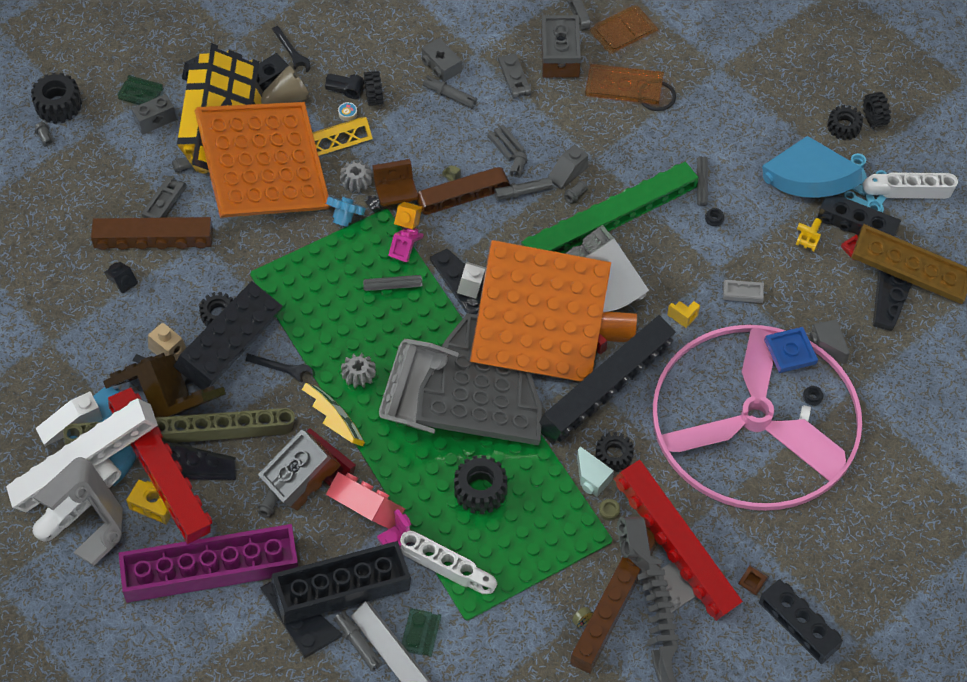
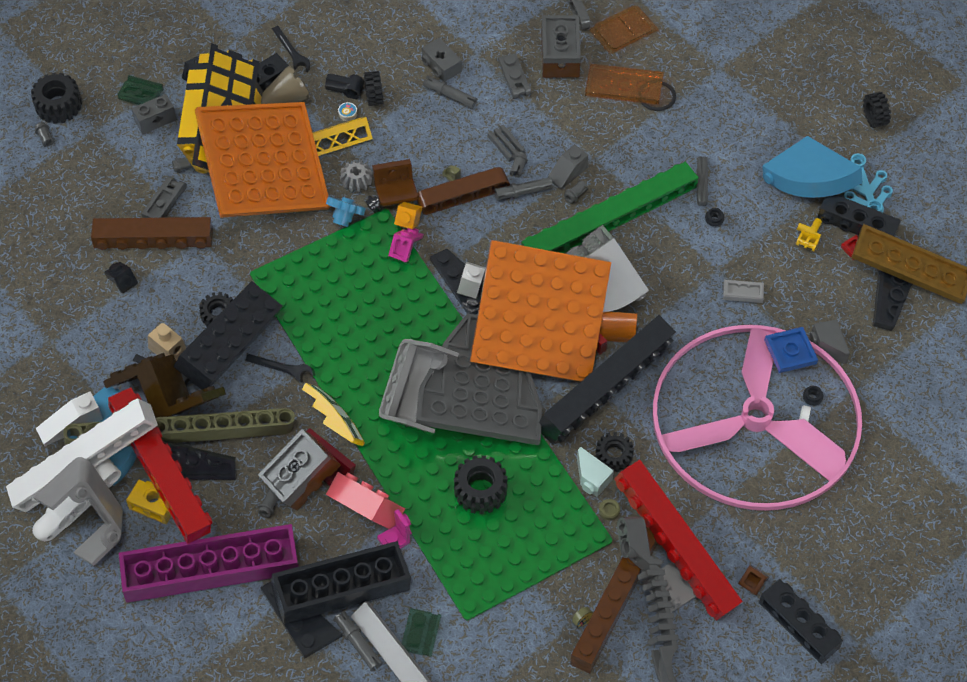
light grey gear [341,353,376,389] -> none
dark grey axle [363,275,422,291] -> none
white piece [401,531,497,594] -> none
yellow panel [667,301,700,328] -> none
black tyre [827,105,863,140] -> none
white piece [862,173,958,199] -> none

